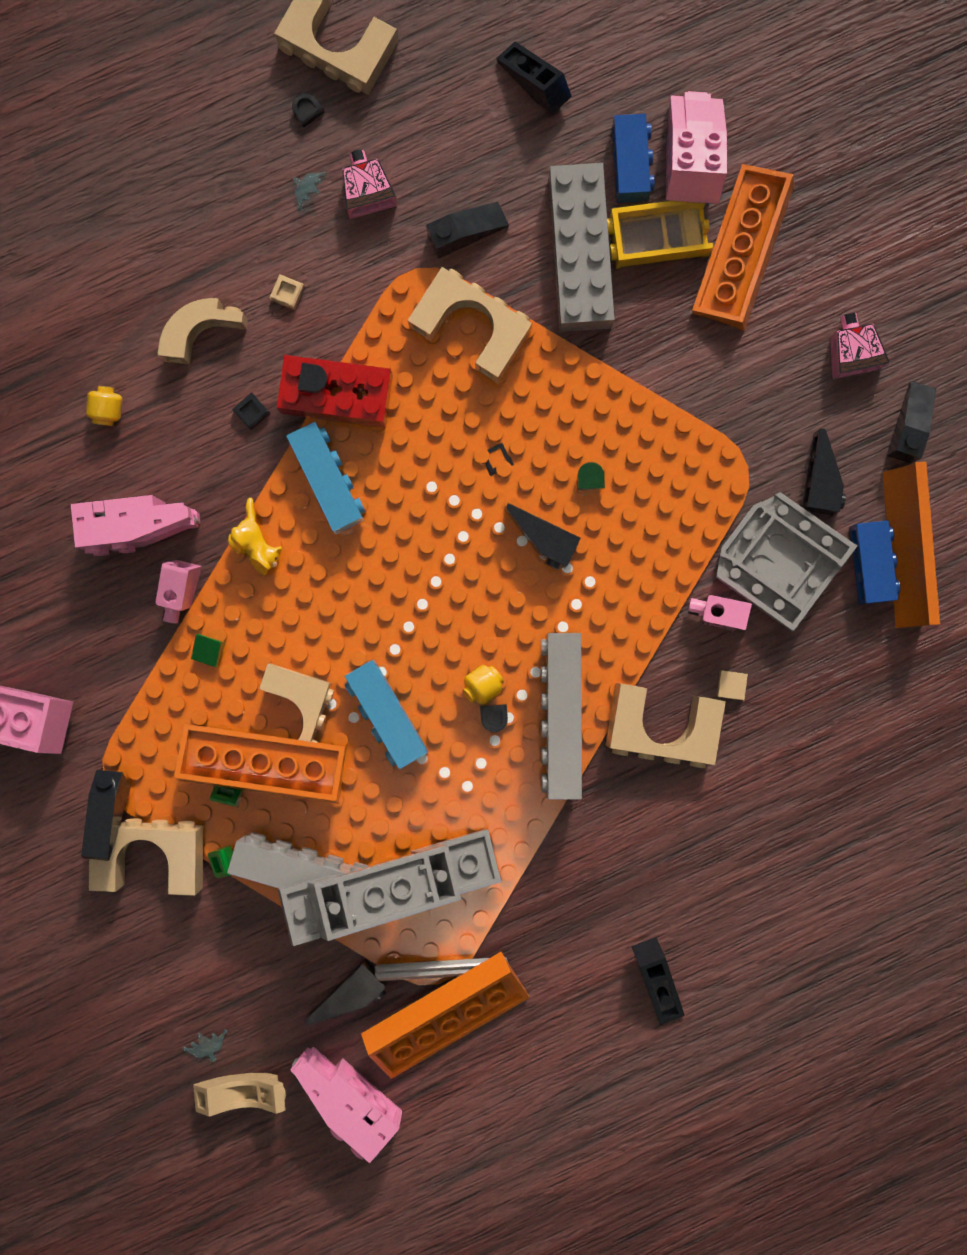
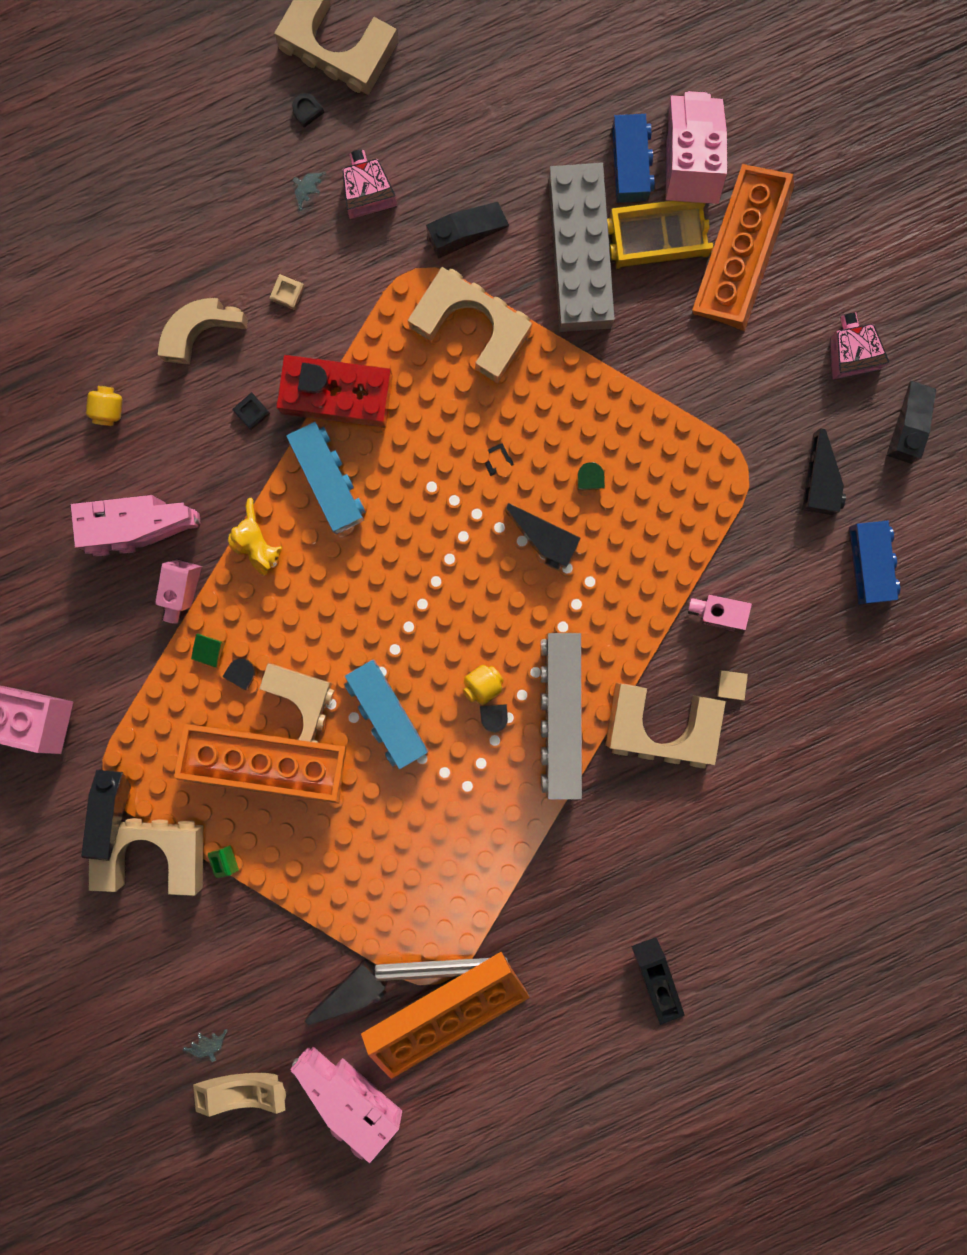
green slope [209,786,243,808] -> none
light grey brick [227,832,369,889] -> none
light grey bracket [278,829,501,946] -> none
black slope [496,41,572,114] -> none
light grey wedge [716,492,857,632] -> none
orange arch [882,461,940,628] -> none
none -> black tile [222,659,256,690]

